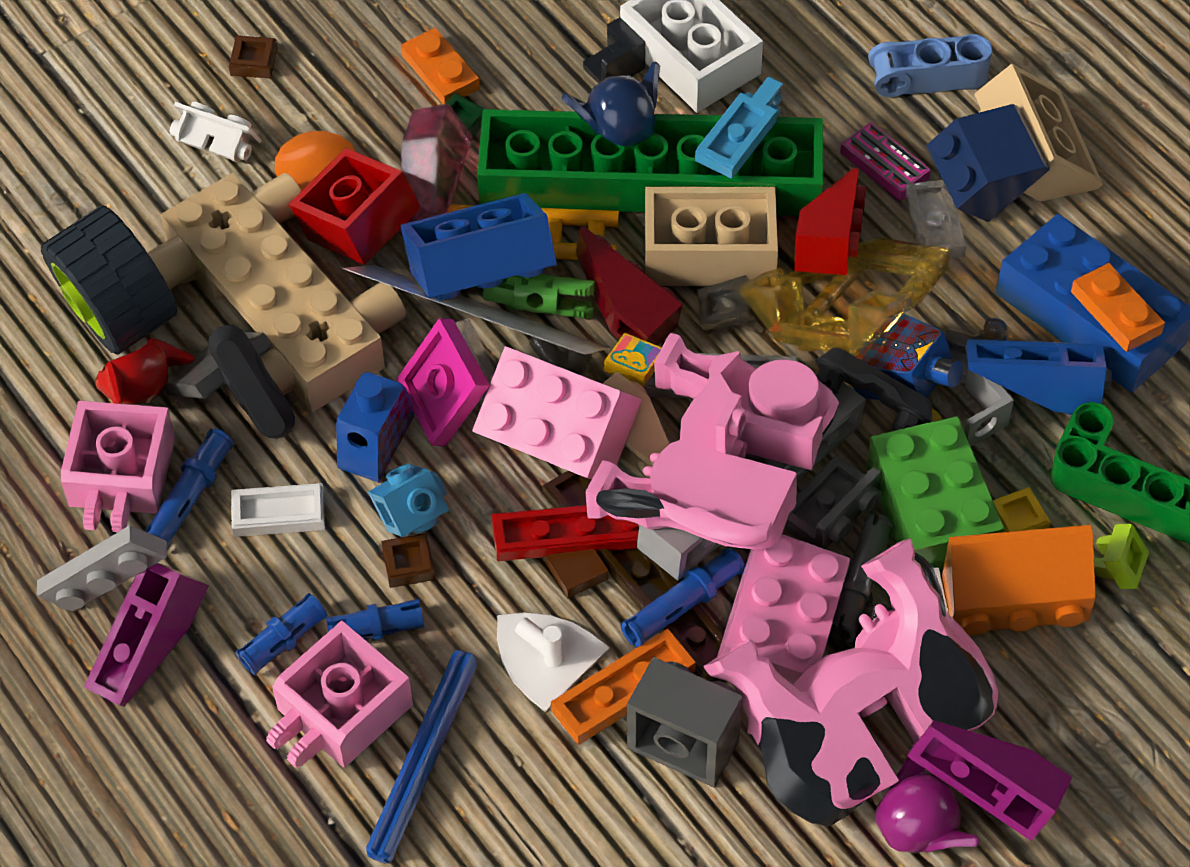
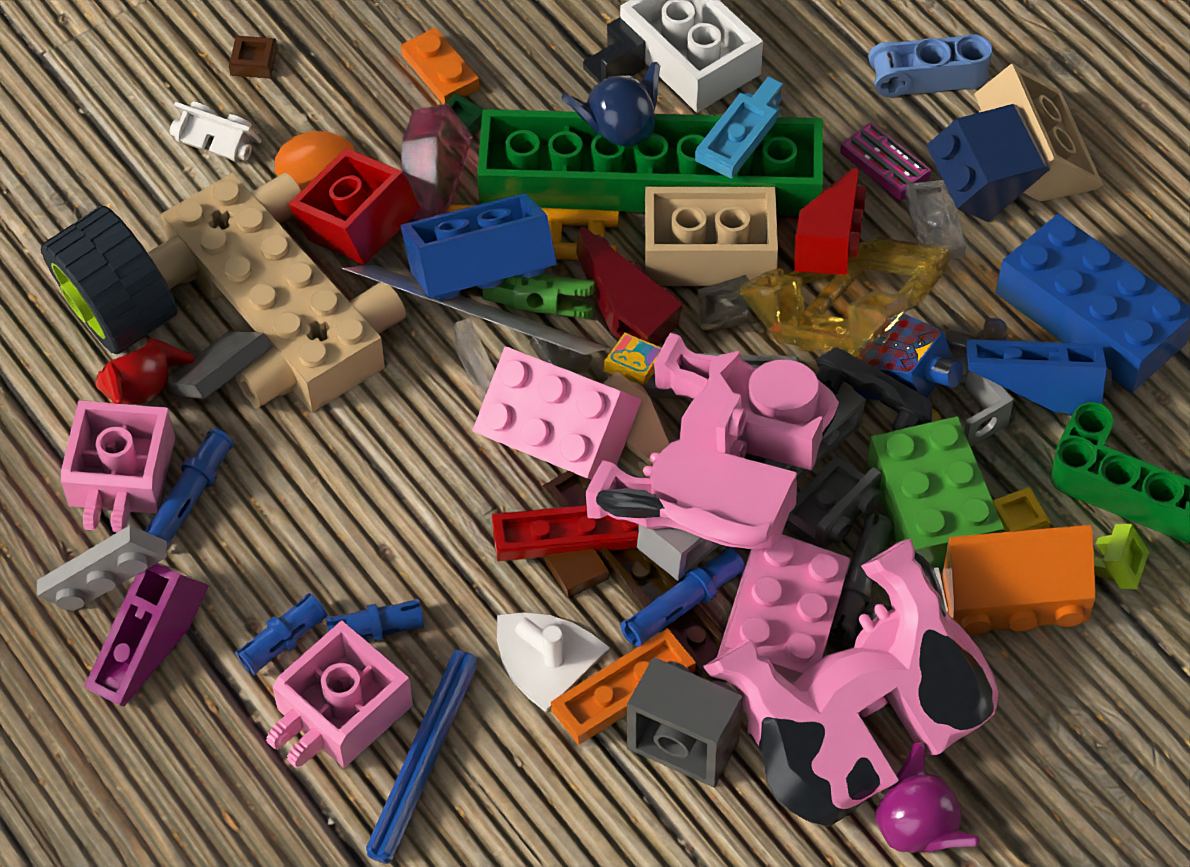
black piece [208,325,295,439] -> none
white tile [231,483,325,537] -> none
blue torso [336,372,415,483] -> none
dark azure brick [368,464,449,537] -> none
reddish brown tile [381,533,435,588] -> none
dark pink plate [397,318,490,446] -> none
magenta slope [907,720,1073,841] -> none
orange plate [1071,263,1165,352] -> none

